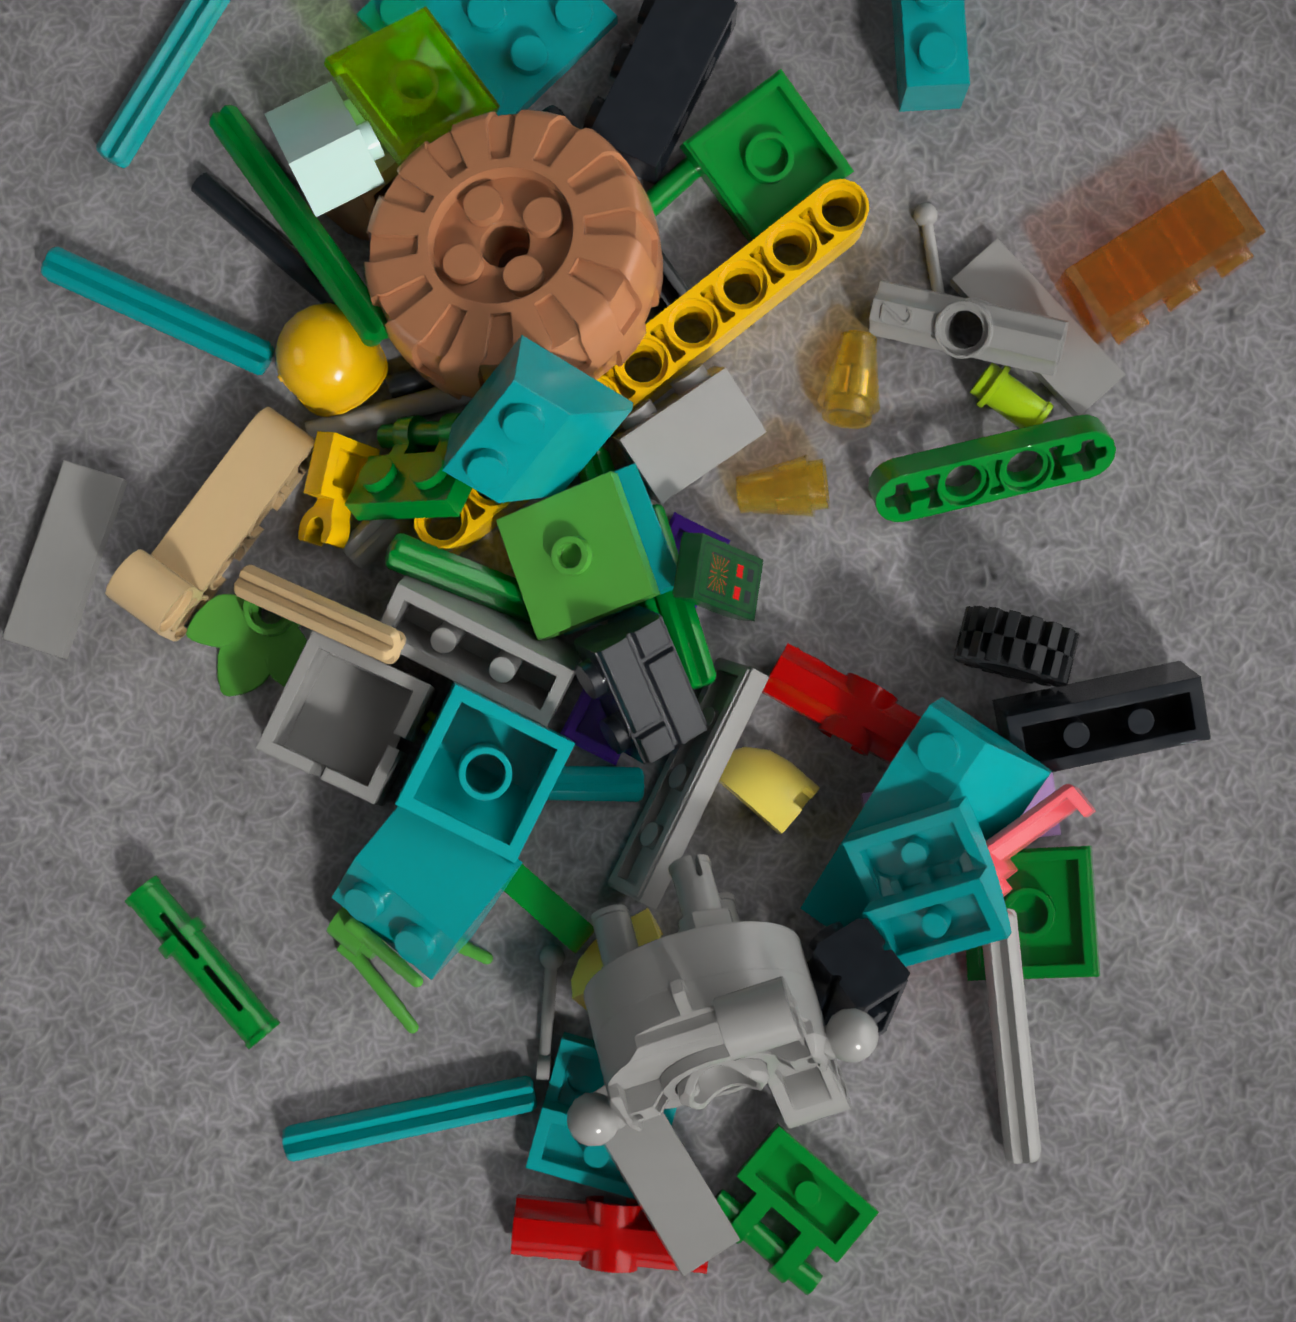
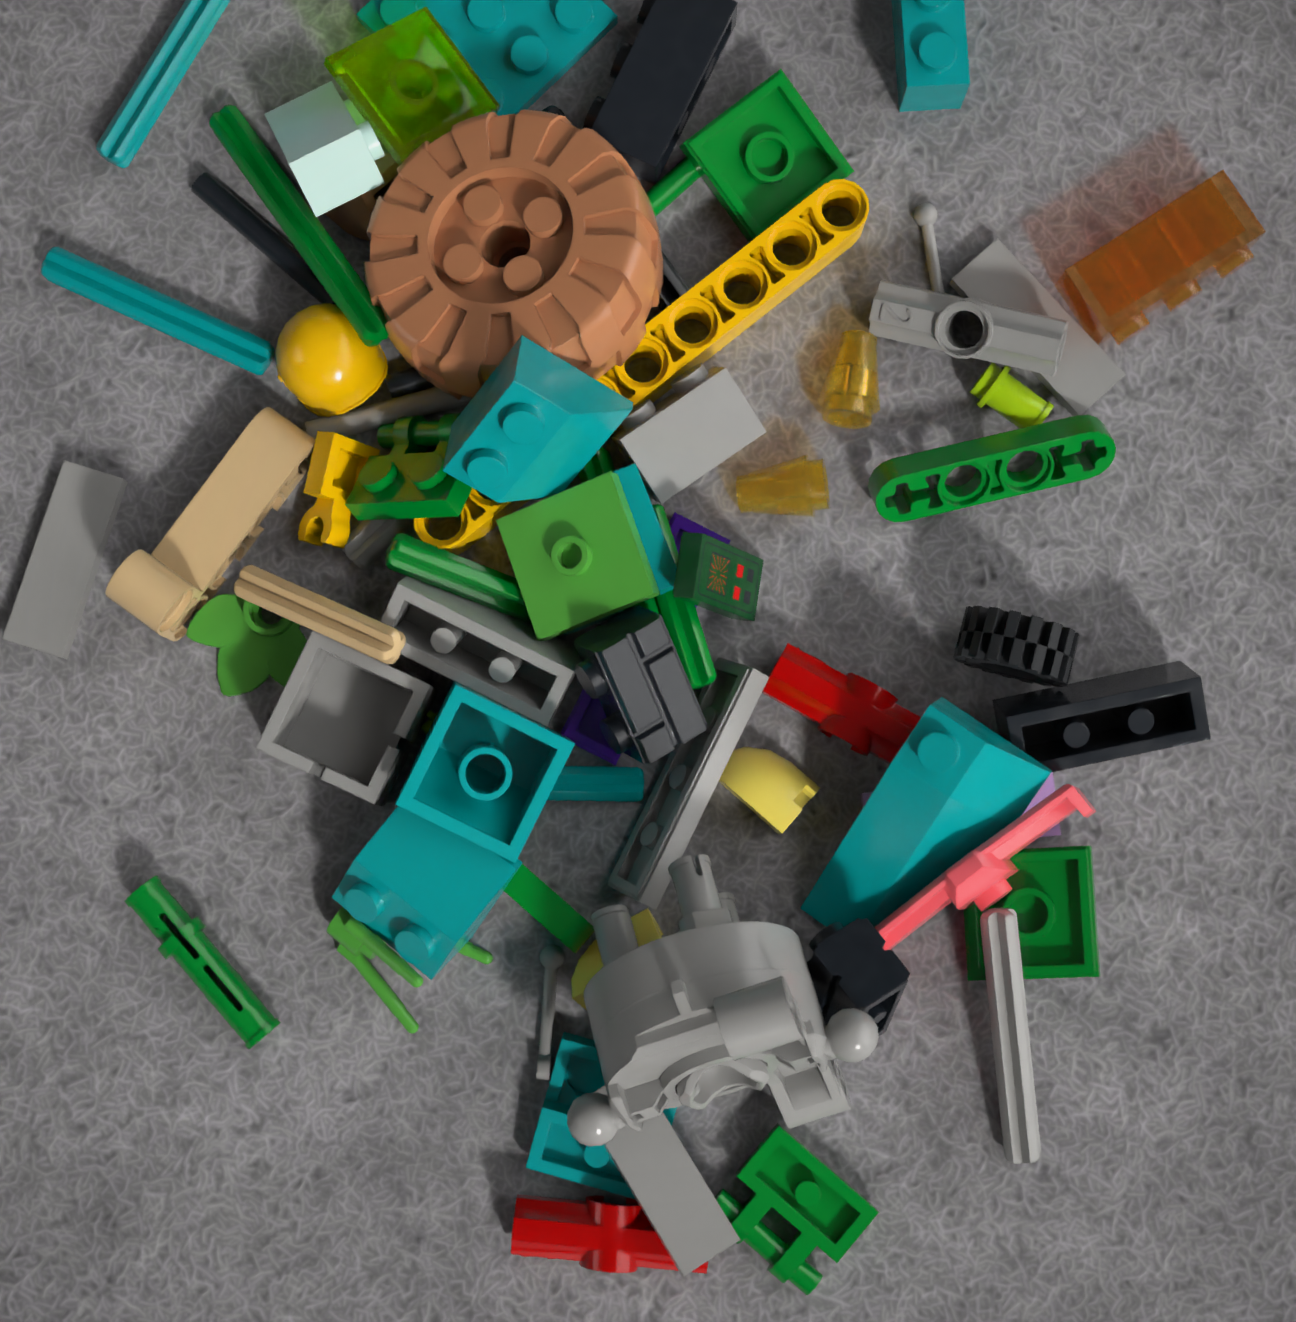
teal axle [282,1075,537,1162] -> none
teal slope [842,796,1012,967] -> none

